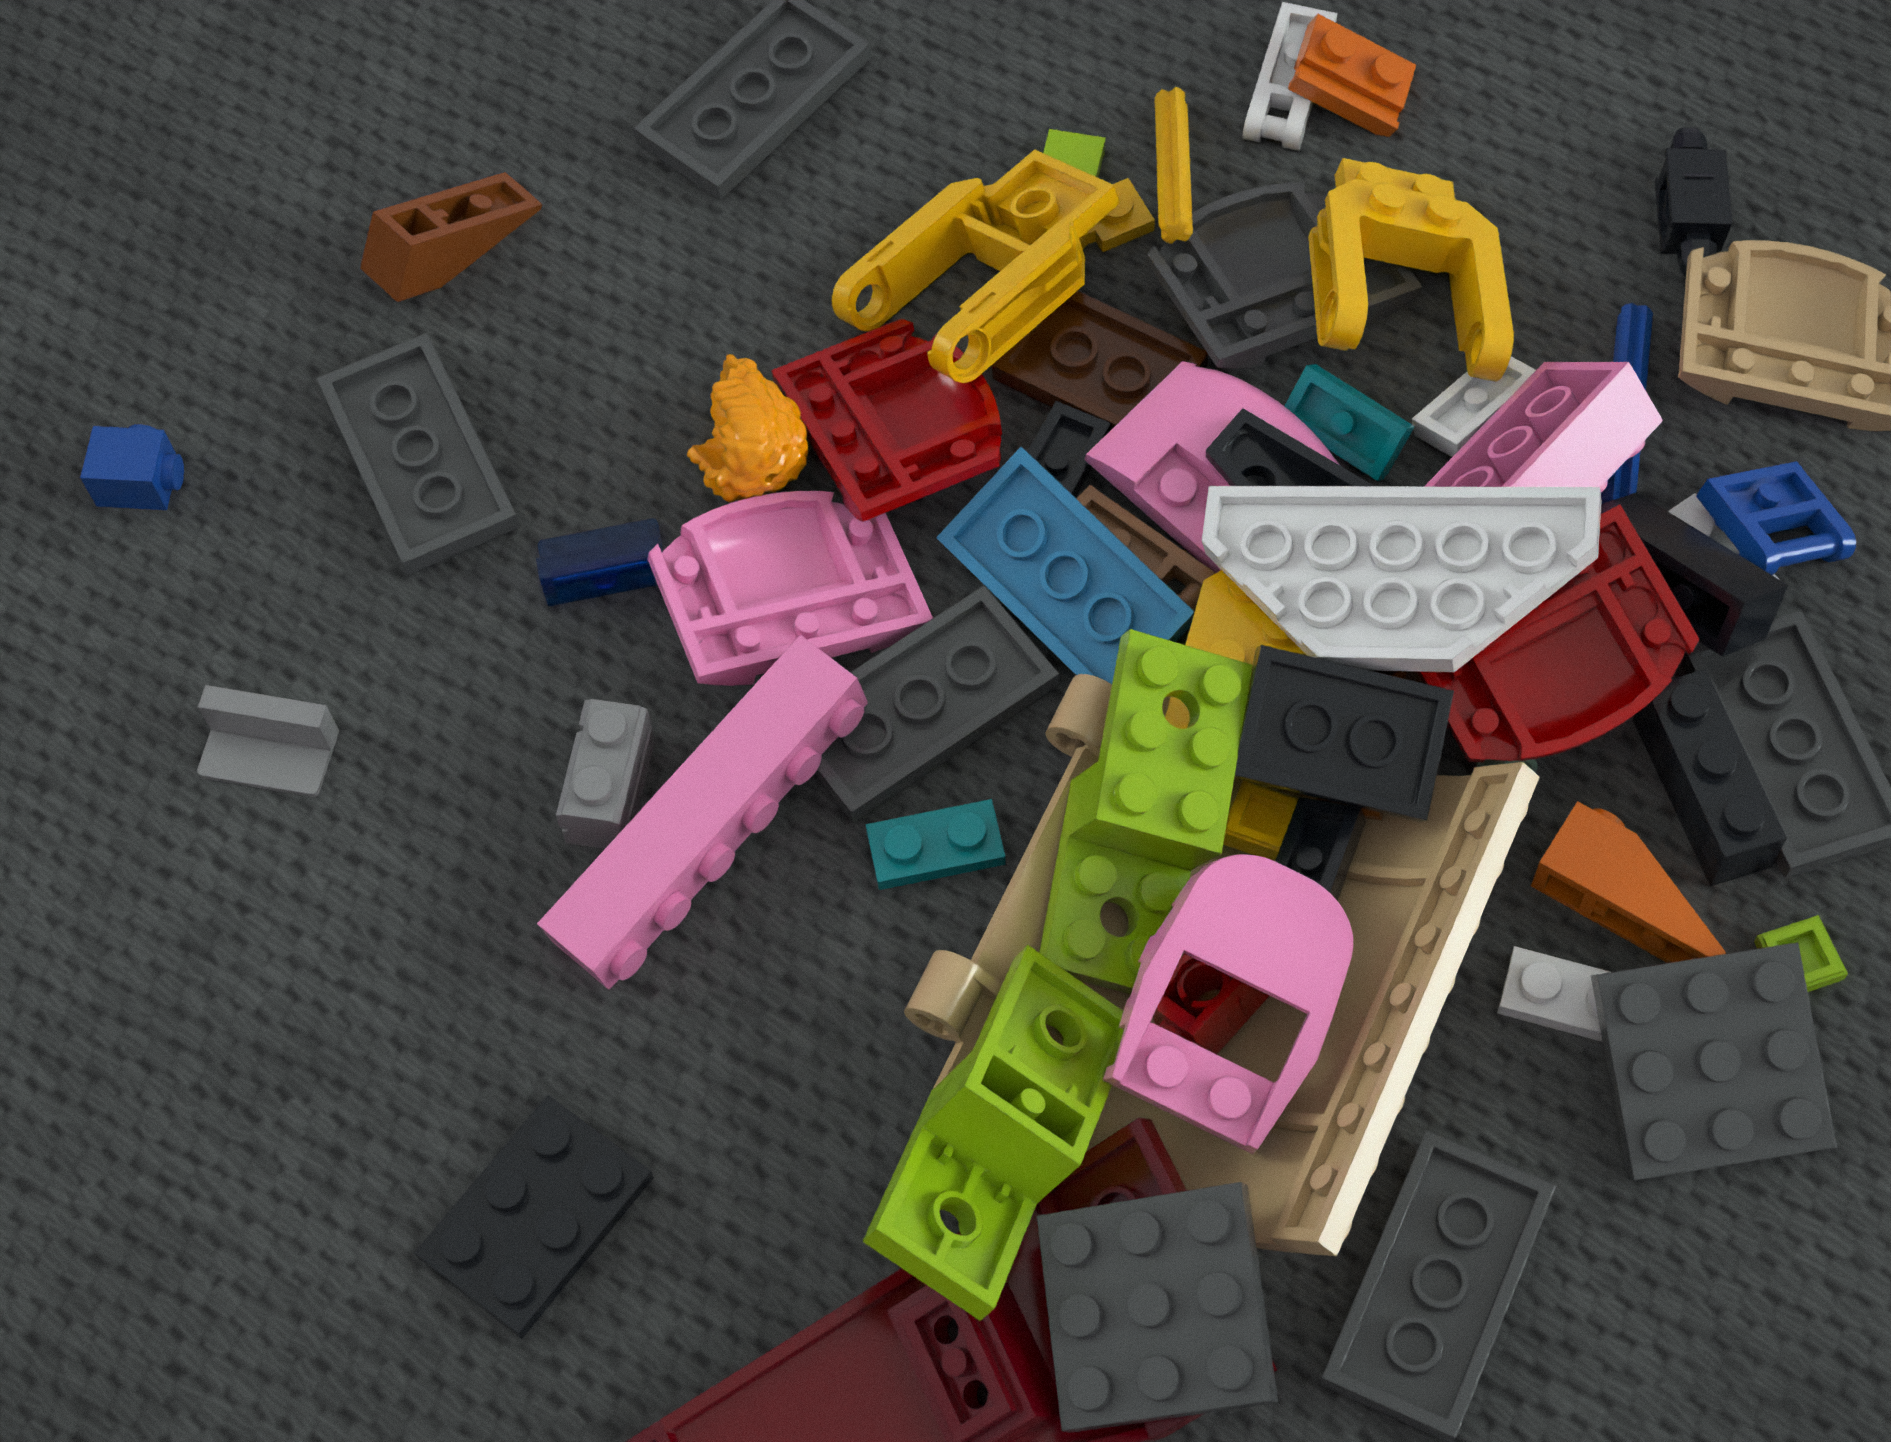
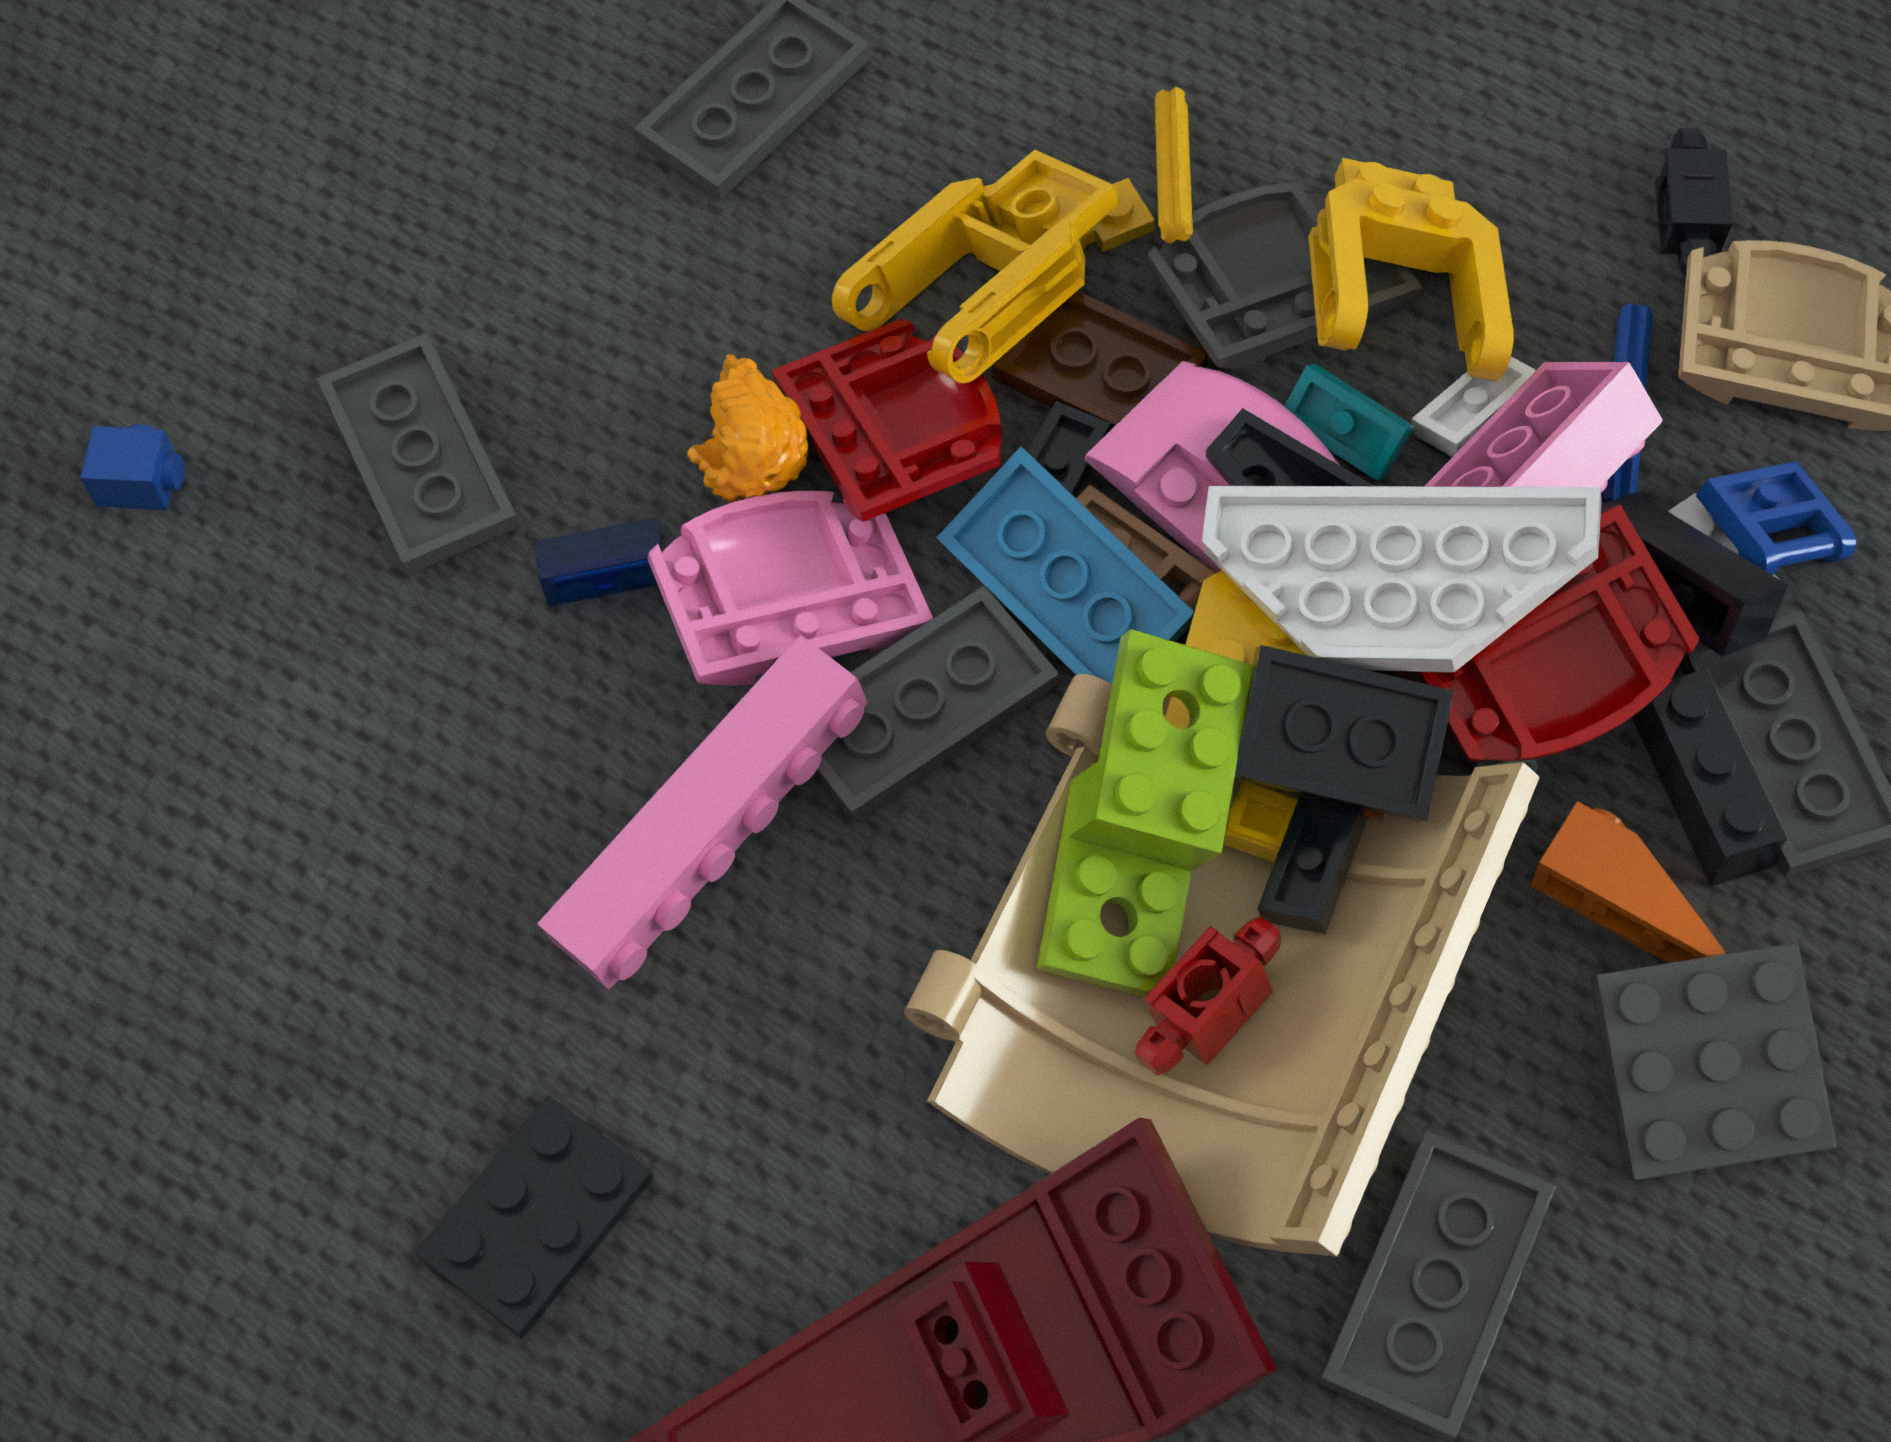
light grey panel [197,685,339,797] -> none
dark orange slope [360,172,543,302] -> none
light grey brick [556,699,656,849] -> none
lime bracket [862,945,1124,1321] -> none
teal plate [865,799,1006,890] -> none
dark grey plate [1037,1182,1278,1433] -> none
lime tile [1043,129,1106,178] -> none
bright pink slope [1103,854,1353,1154] -> none
white plate [1243,2,1338,151] -> none
orange plate [1287,14,1416,137] -> none
white plate [1497,946,1610,1042] -> none
lime tile [1754,915,1848,992] -> none

